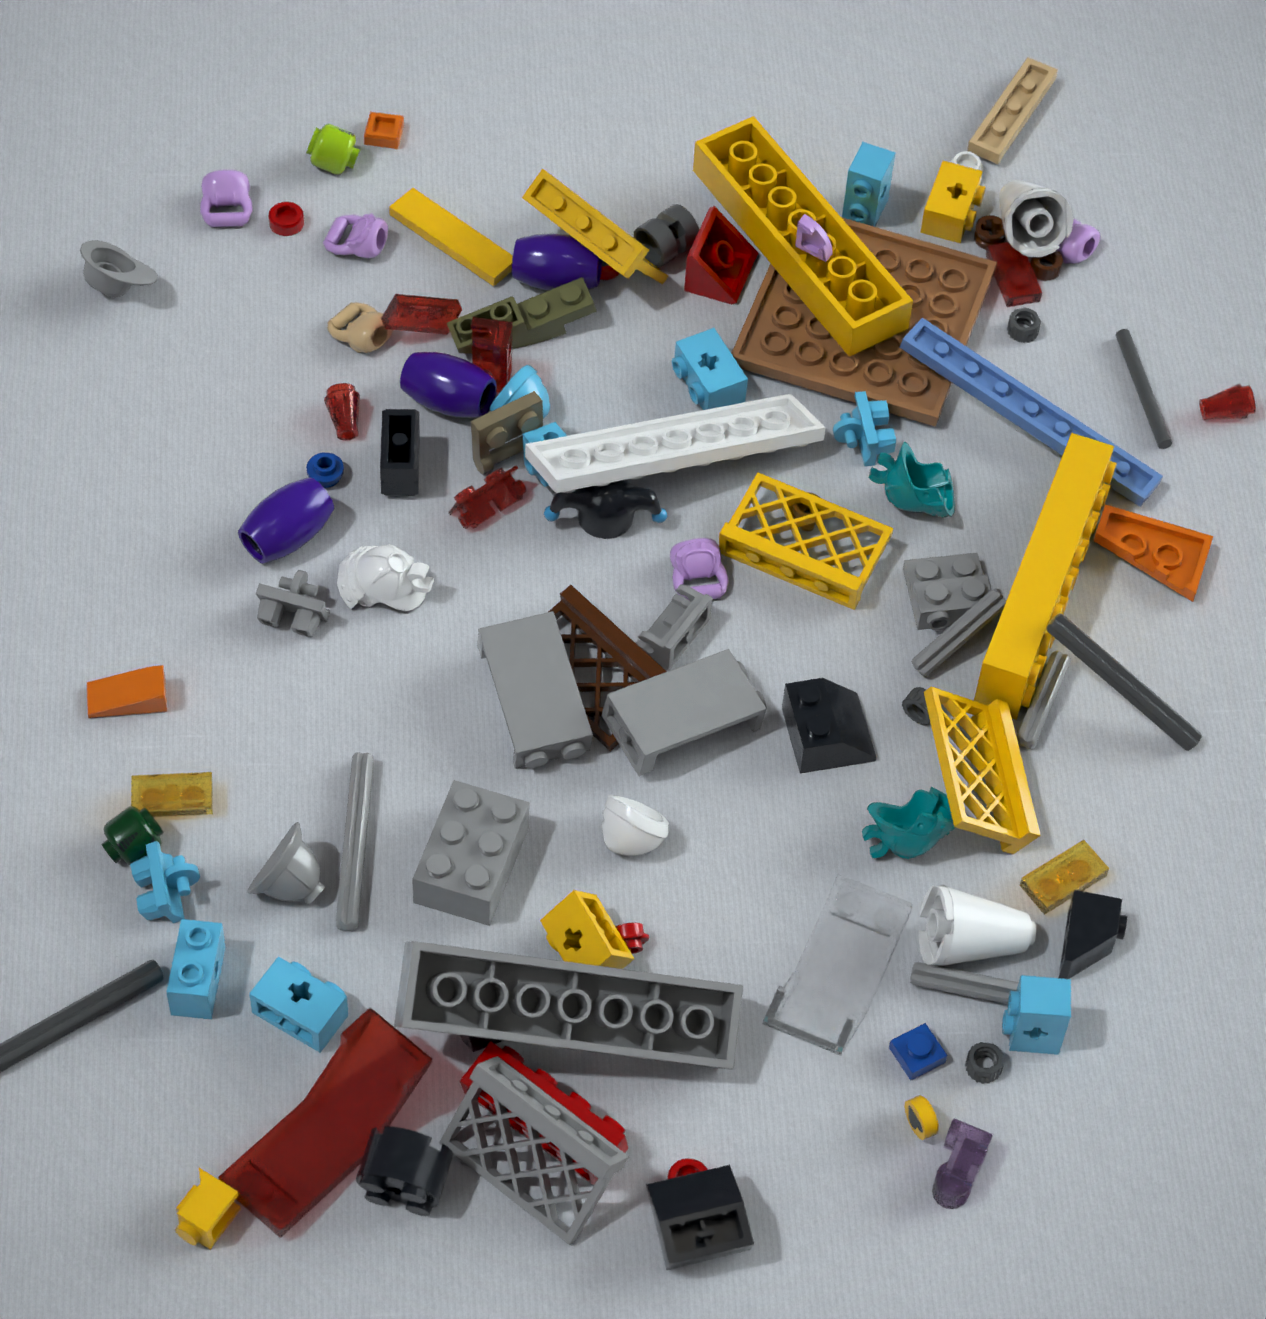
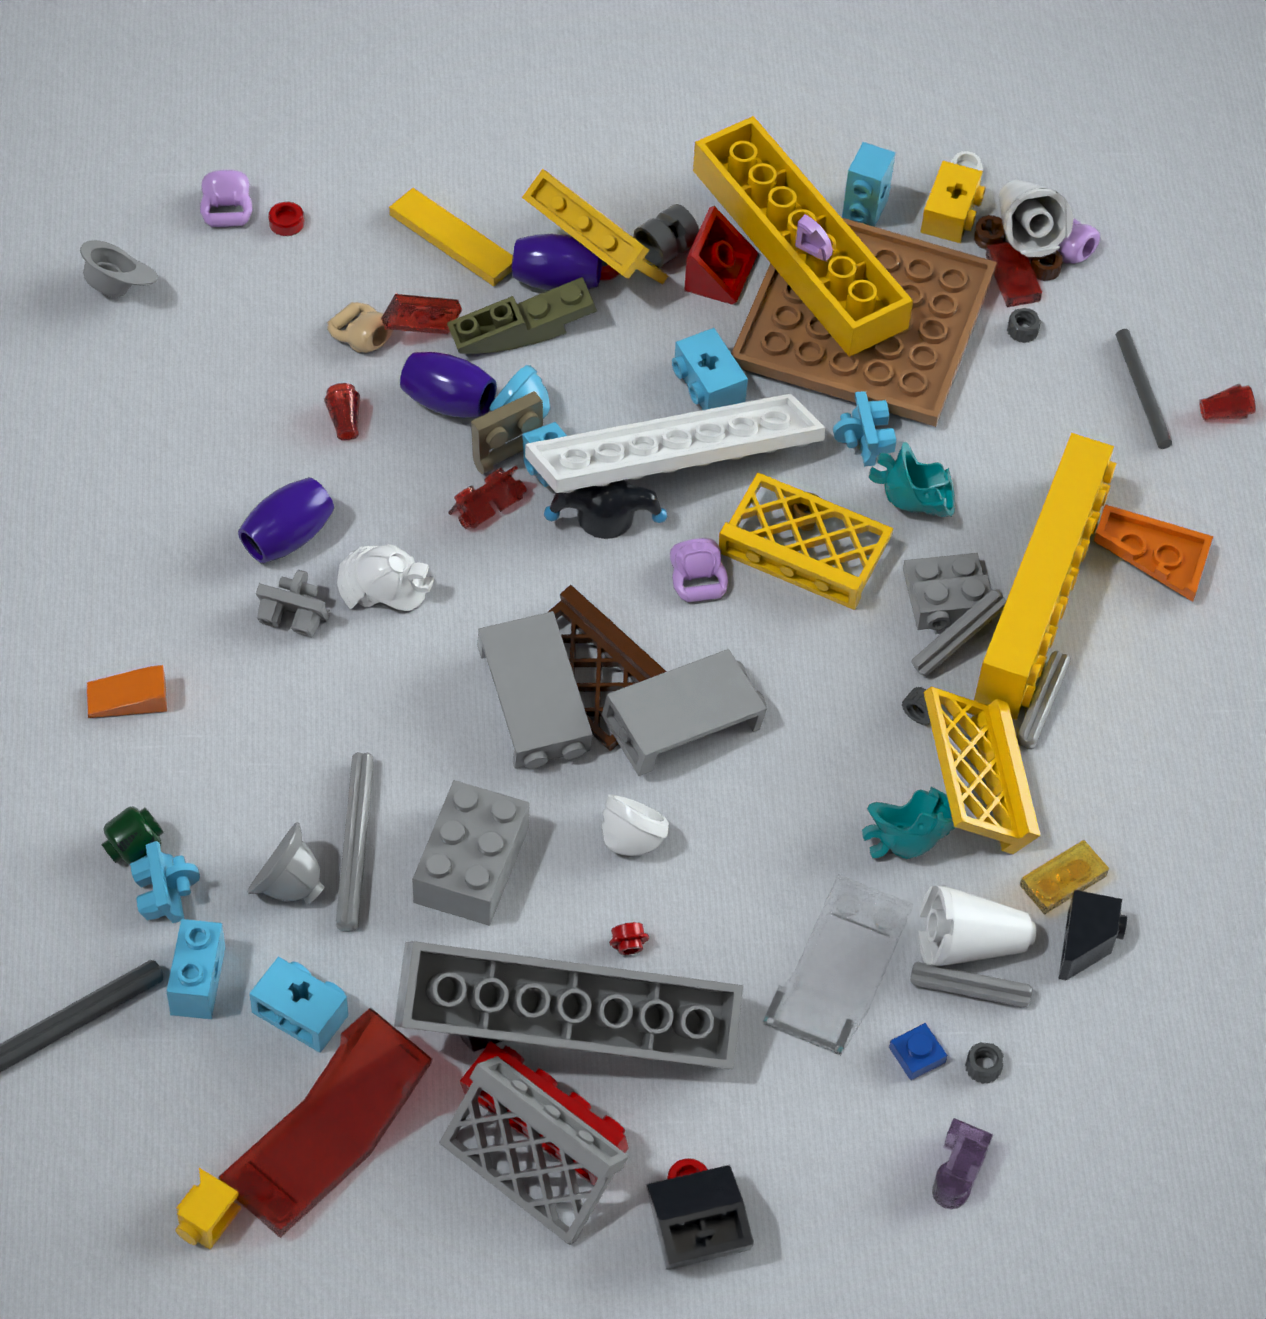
clear yellow plate [131,772,213,817] -> none
lime head [306,124,360,175] -> none
blue plate [306,452,344,488] -> none
lavender piece [323,213,388,258] -> none
black brick [356,1126,453,1216] -> none
orange tile [364,112,404,149] -> none
black brick [380,409,420,496] -> none
clear red hinge [471,317,513,393] -> none
yellow brick [540,890,634,969] -> none
light grey hinge [636,584,712,671] -> none
black slope [782,678,876,774] -> none
medium blue plate [900,318,1163,507] -> none
yellow tile [904,1095,939,1140] -> none
tan plate [967,57,1058,164] -> none
medium azure brick [1002,975,1071,1055] -> none
dark grey axle [1046,613,1202,751] -> none

